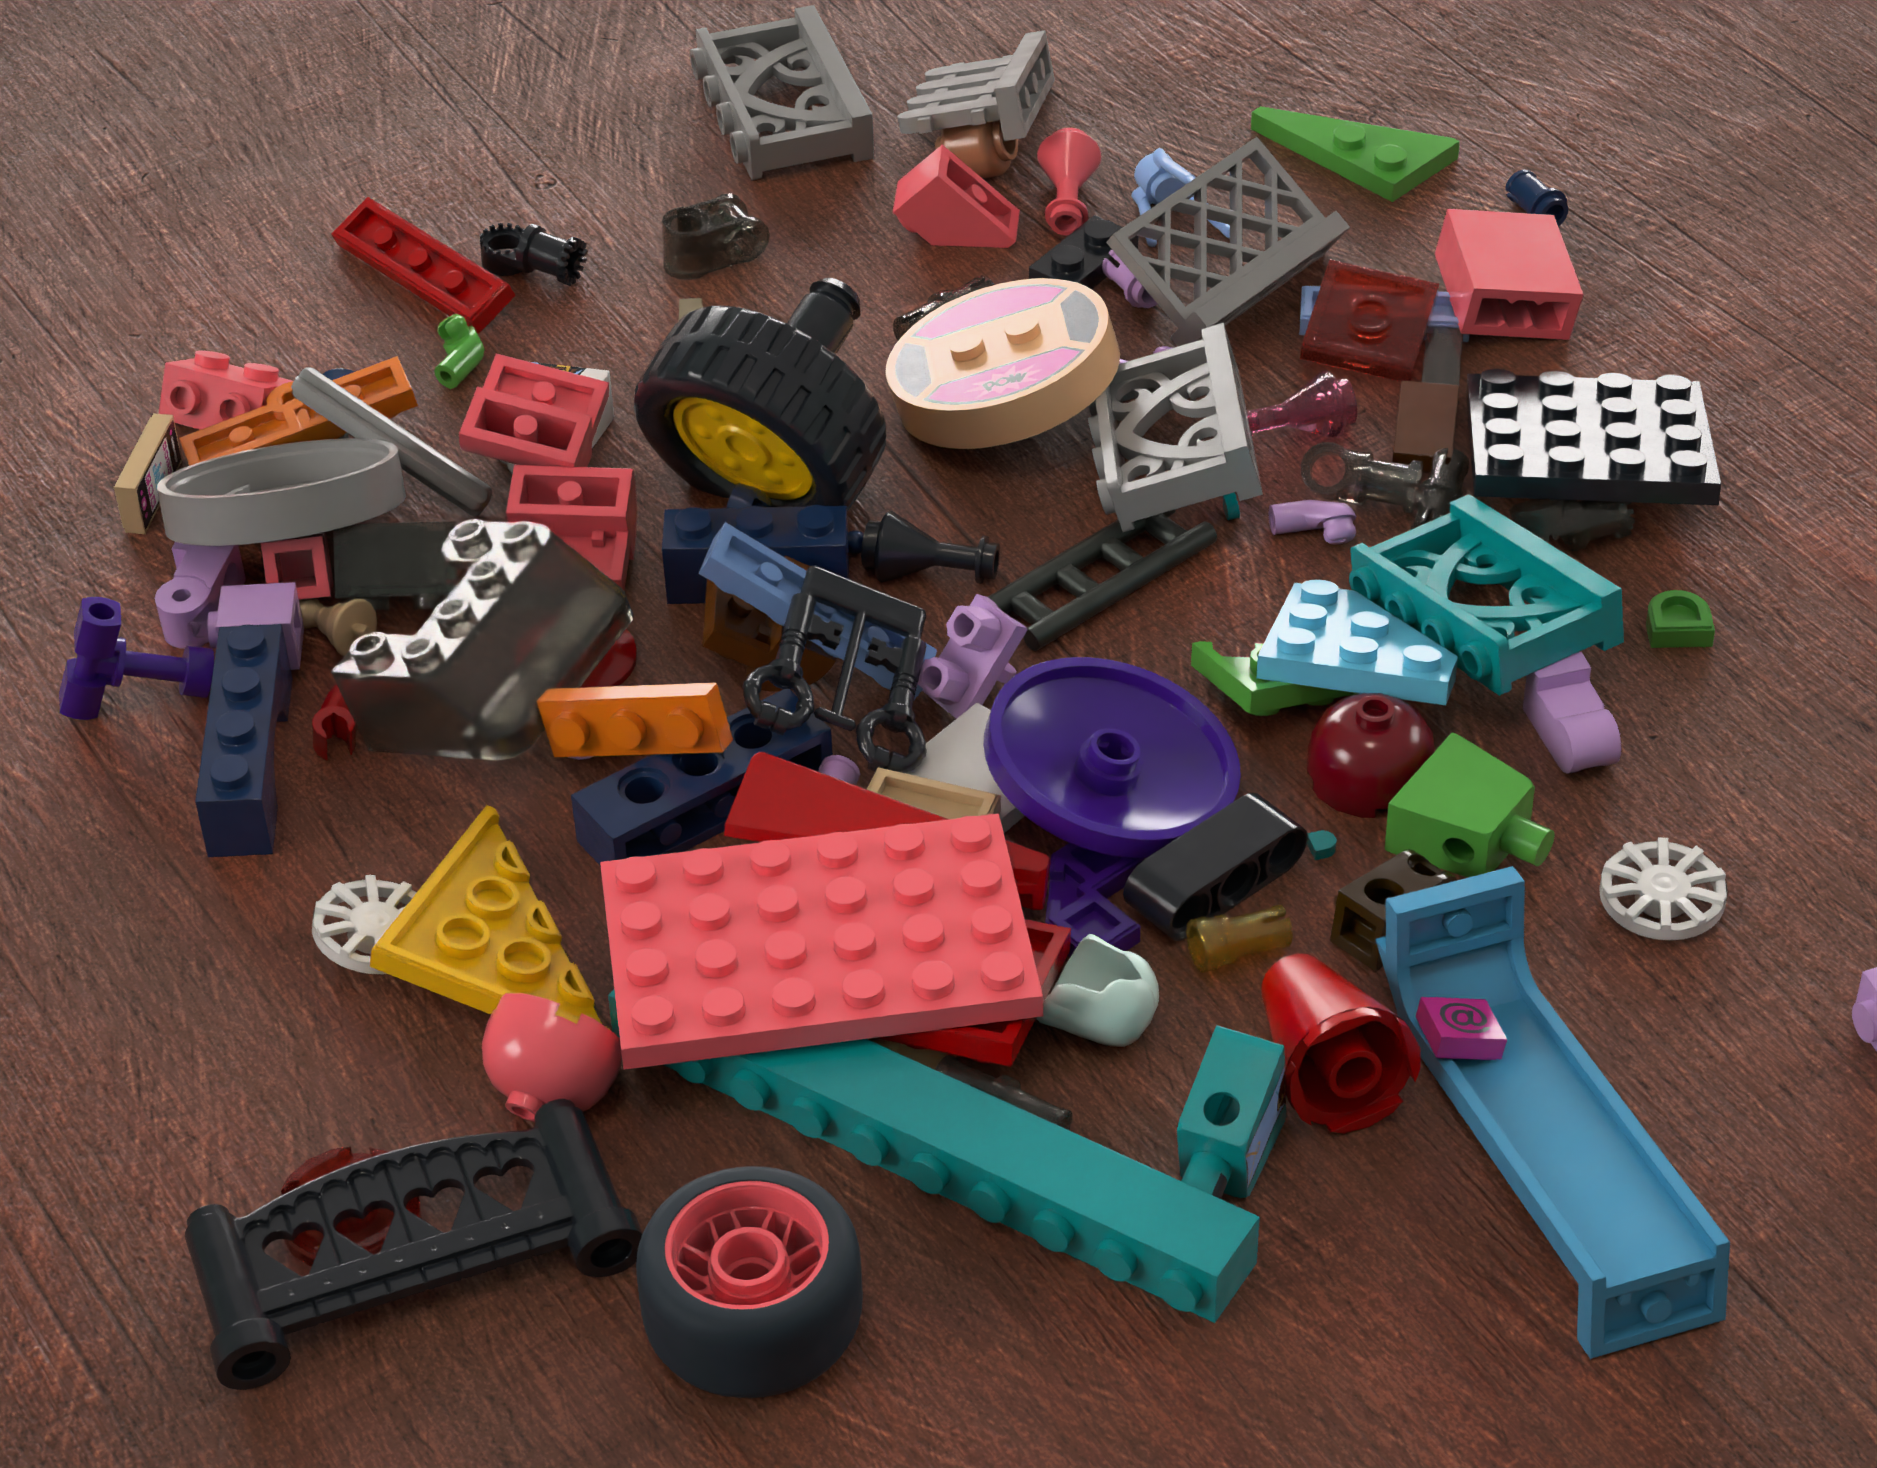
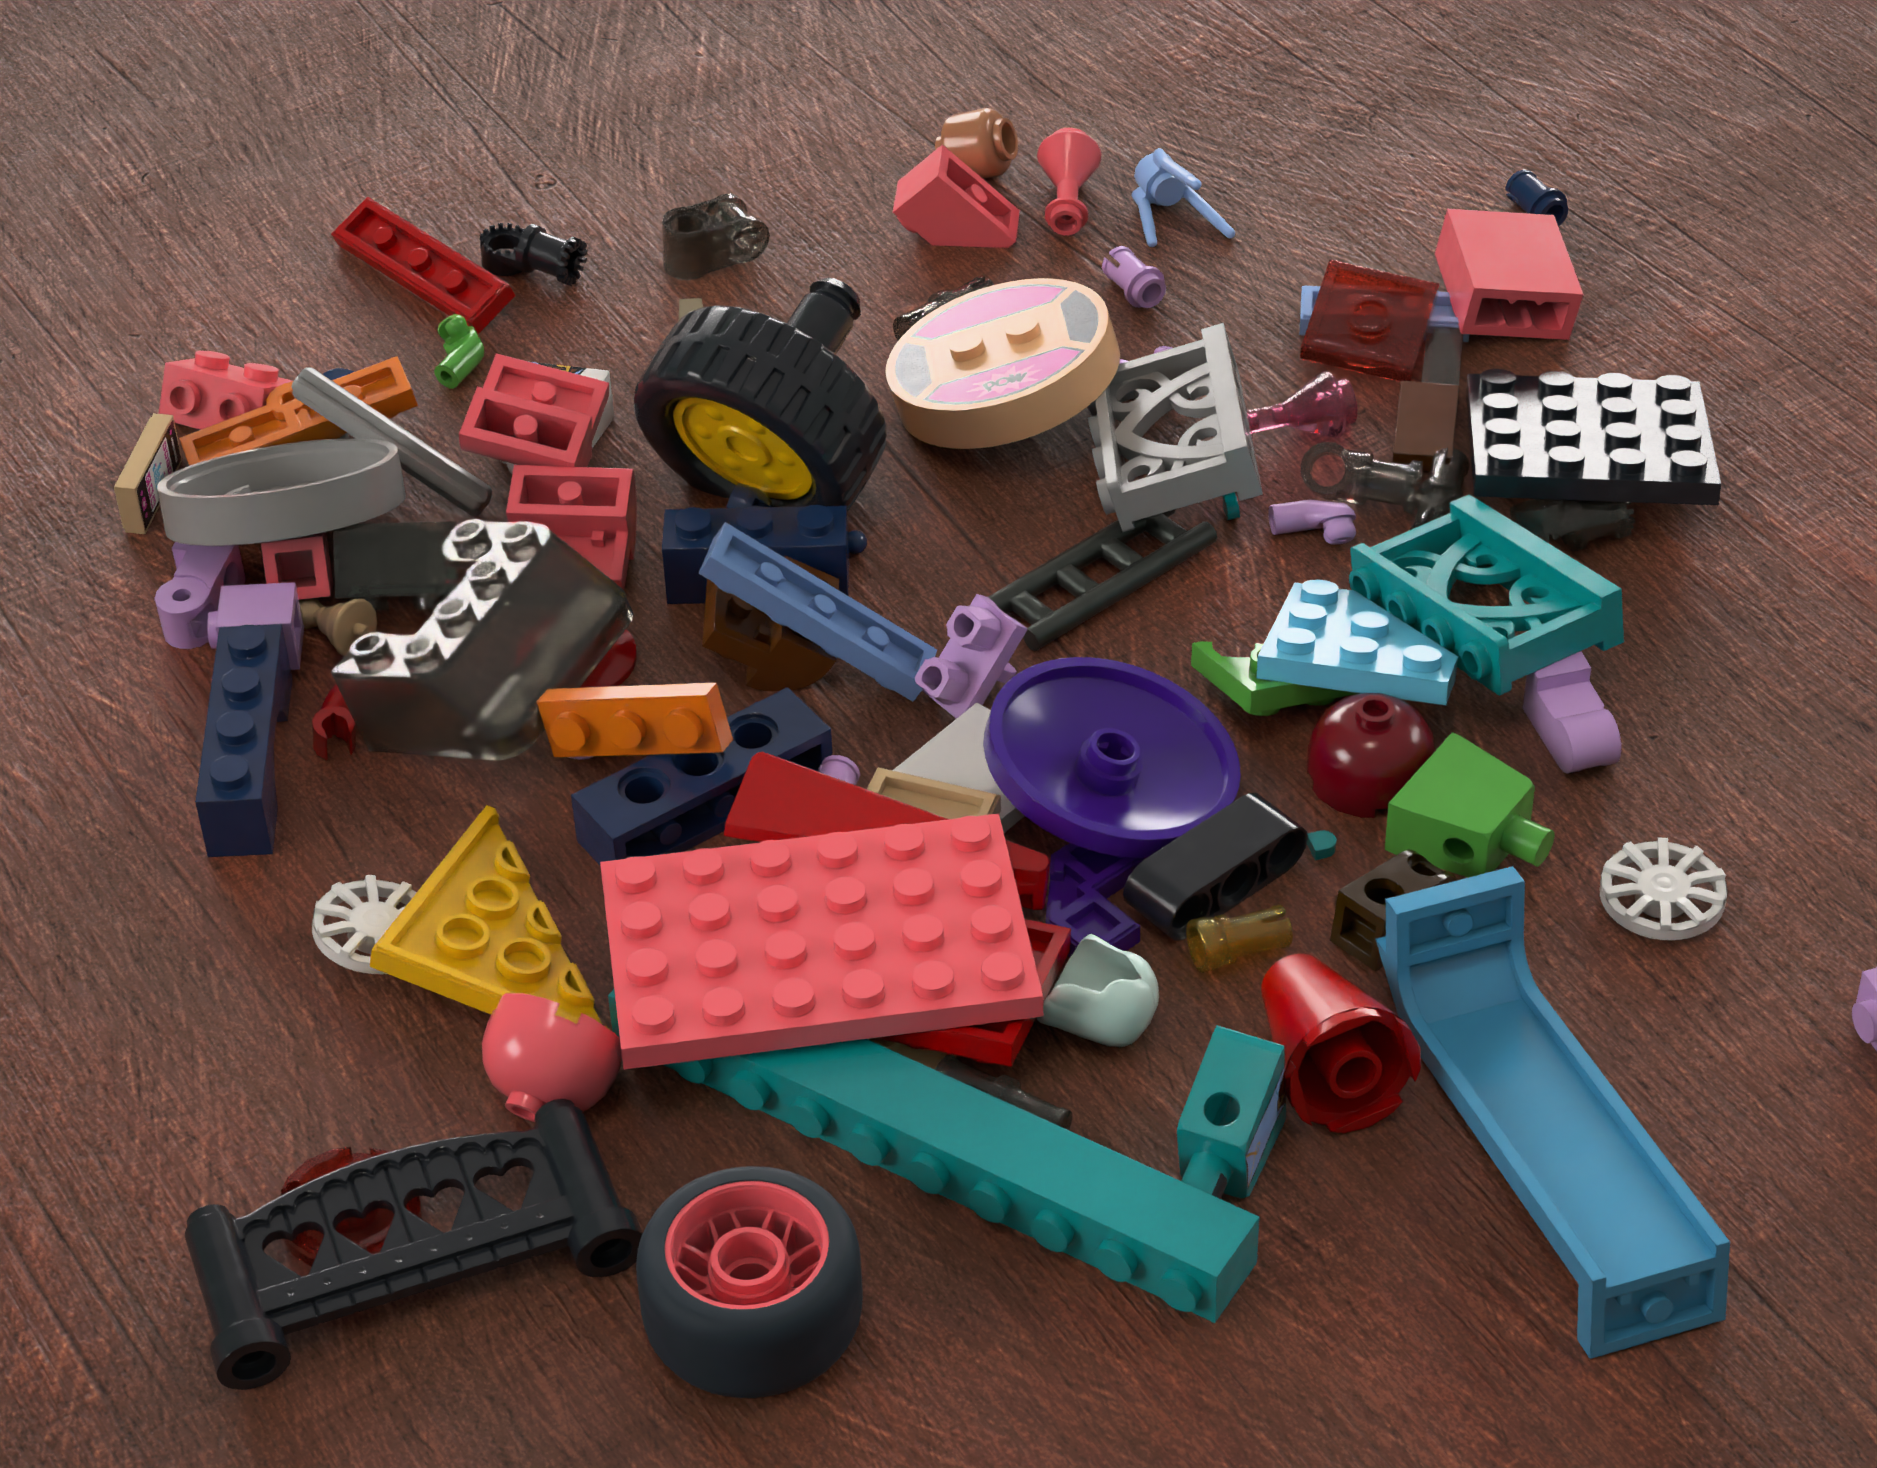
dark purple bar [59,597,214,720] -> none
light grey fence [690,5,874,180] -> none
black piece [743,566,927,773] -> none
black piece [861,511,1000,584] -> none
light grey fence [897,30,1055,141] -> none
black plate [1029,215,1139,289] -> none
light grey fence [1106,137,1350,347] -> none
bright green wing [1251,106,1460,202] -> none
dark pink tile [1415,997,1507,1060] -> none
bright green tile [1646,590,1715,648] -> none

